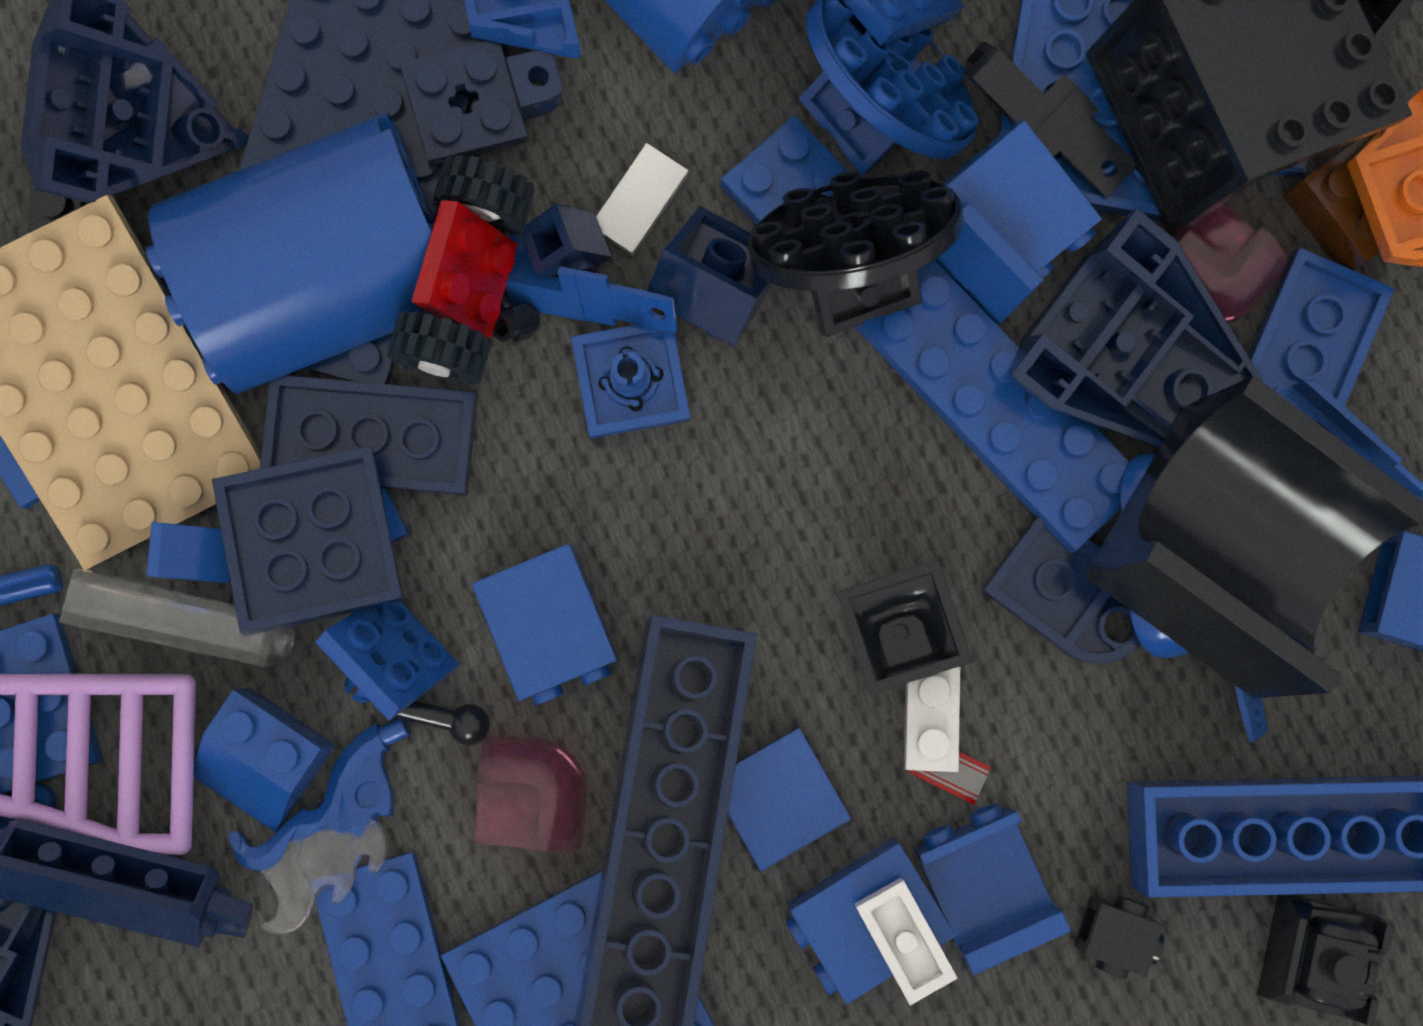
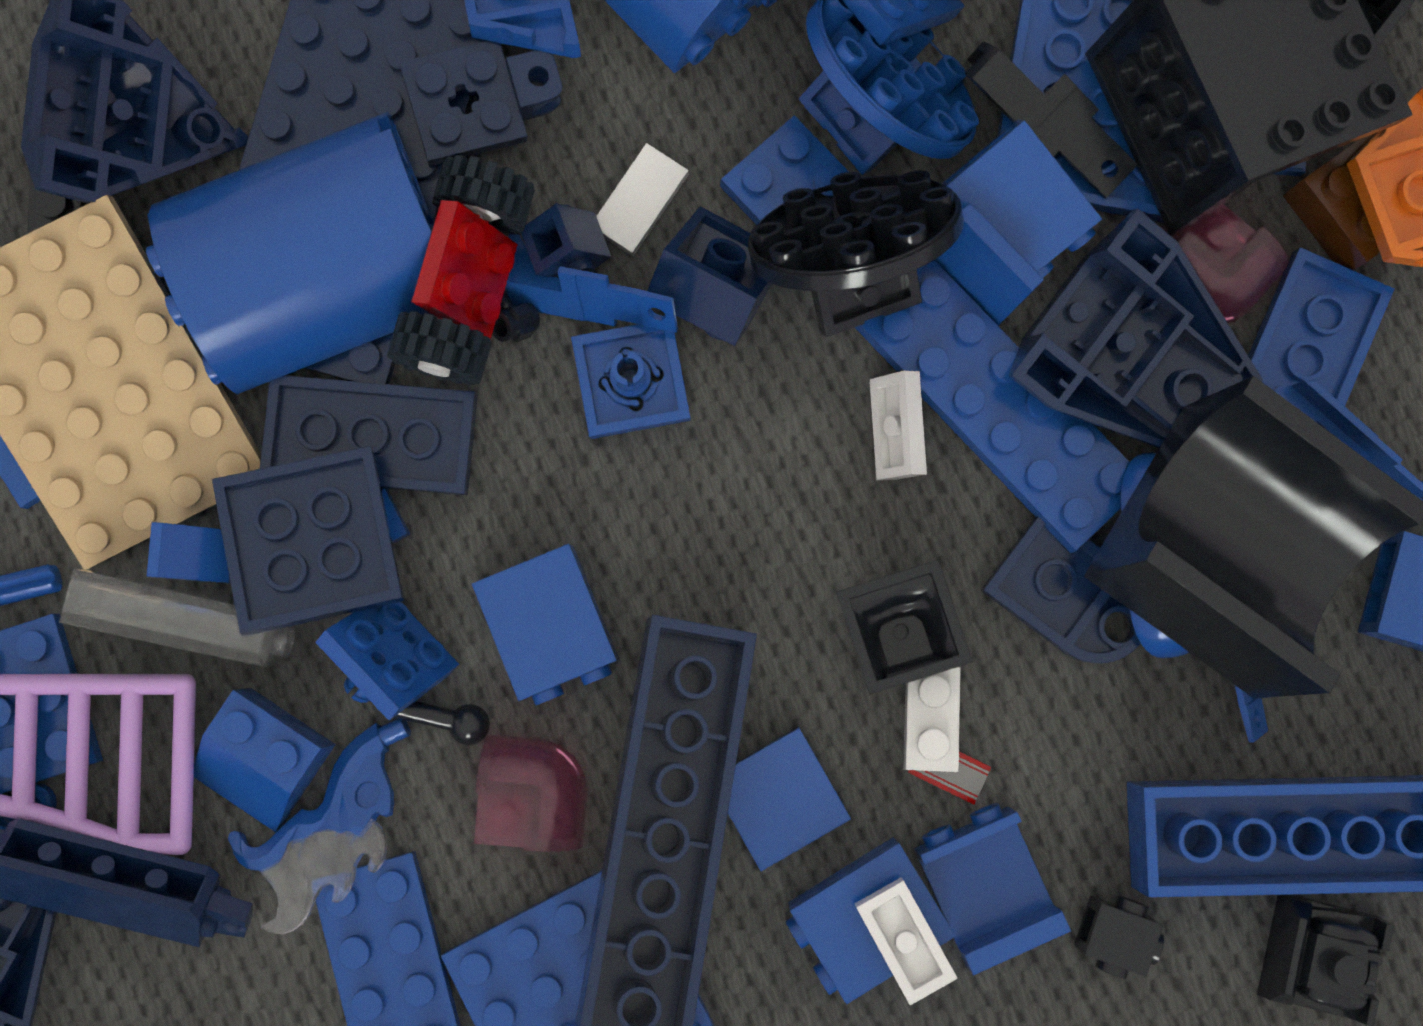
none -> white plate [869,370,927,480]

